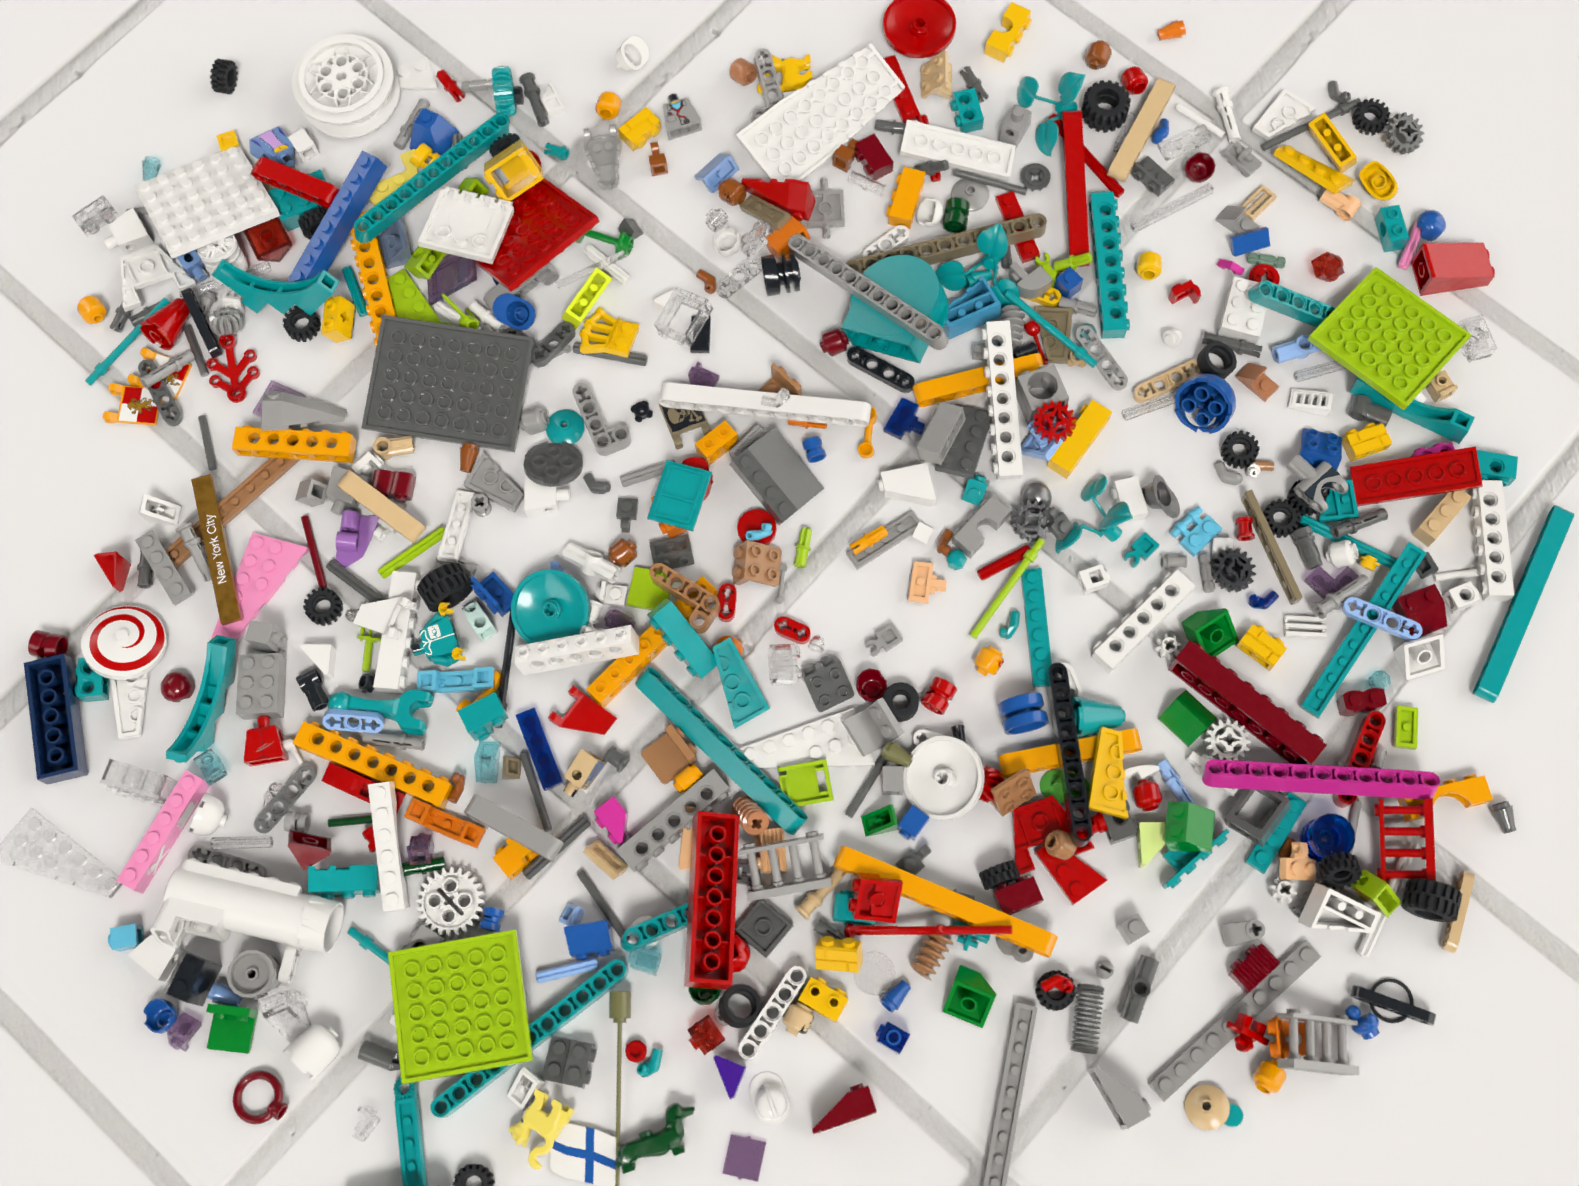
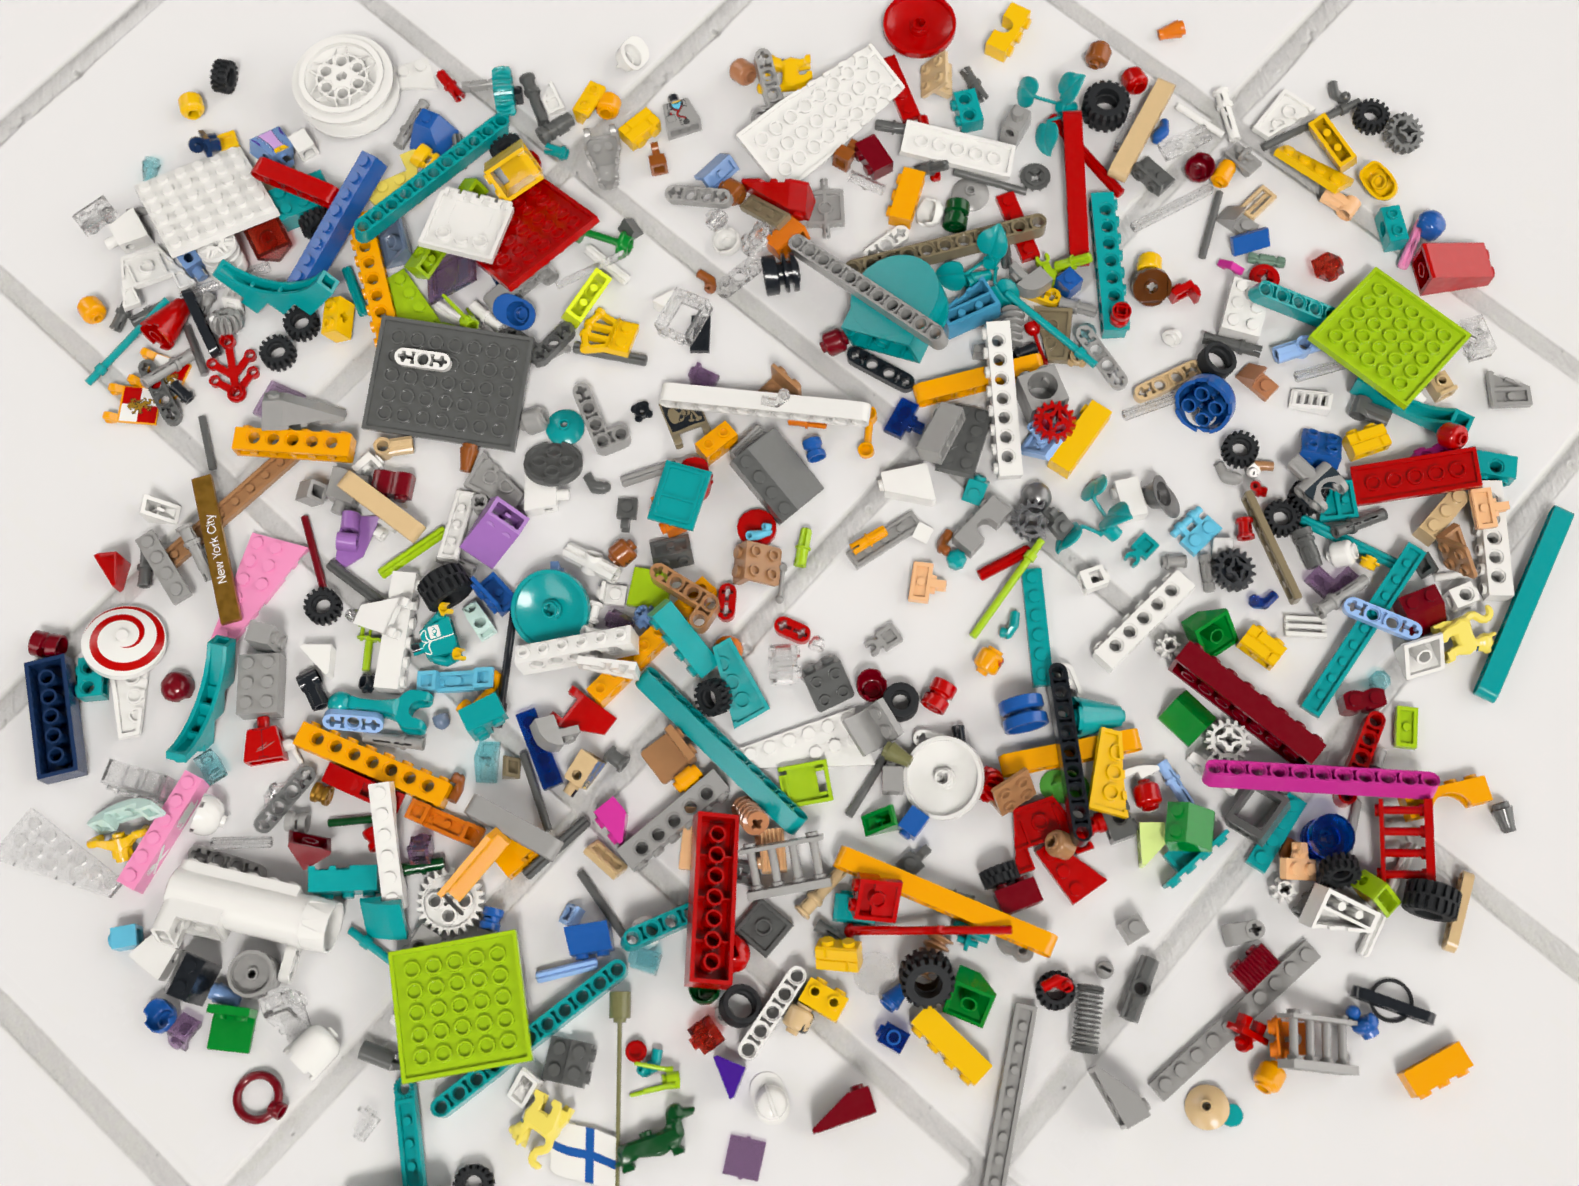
none -> yellow piece [86,824,150,863]
none -> light aqua slope [87,798,166,835]
none -> black pin [169,380,195,404]
none -> yellow head [178,92,205,120]
none -> dark blue hips [188,130,222,158]
none -> black tyre [259,334,297,372]
none -> pearl gold wheel [310,782,335,806]
none -> teal slope [360,896,409,940]
none -> white beam [394,348,452,372]
none -> sand blue hinge [432,713,450,730]
none -> light orange fence [437,827,512,902]
none -> medium lavender slope [459,496,530,569]
none -> light grey brick [529,714,580,752]
none -> dark grey axle [535,112,575,145]
none -> yellow bracket [572,81,606,124]
none -> white wing [576,654,641,681]
none -> lime plant [629,1061,680,1097]
none -> medium blue gear [633,605,654,630]
none -> light grey beam [665,185,734,209]
none -> black tyre [694,677,733,717]
none -> black tyre [898,947,956,1009]
none -> yellow brick [910,1006,993,1086]
none -> red wheel [1109,302,1132,328]
none -> reddish brown plate [1132,267,1172,306]
none -> dark grey bar [1198,190,1223,259]
none -> light orange brick [1210,159,1236,188]
none -> red arm [1250,479,1268,497]
none -> light orange brick [1397,1041,1474,1100]
none -> light yellow animal [1430,605,1496,664]
none -> red head [1436,422,1468,450]
none -> medium nougat bracket [1436,523,1478,579]
none -> light nougat hinge [1468,487,1510,530]
none -> light grey wing [1485,371,1533,409]

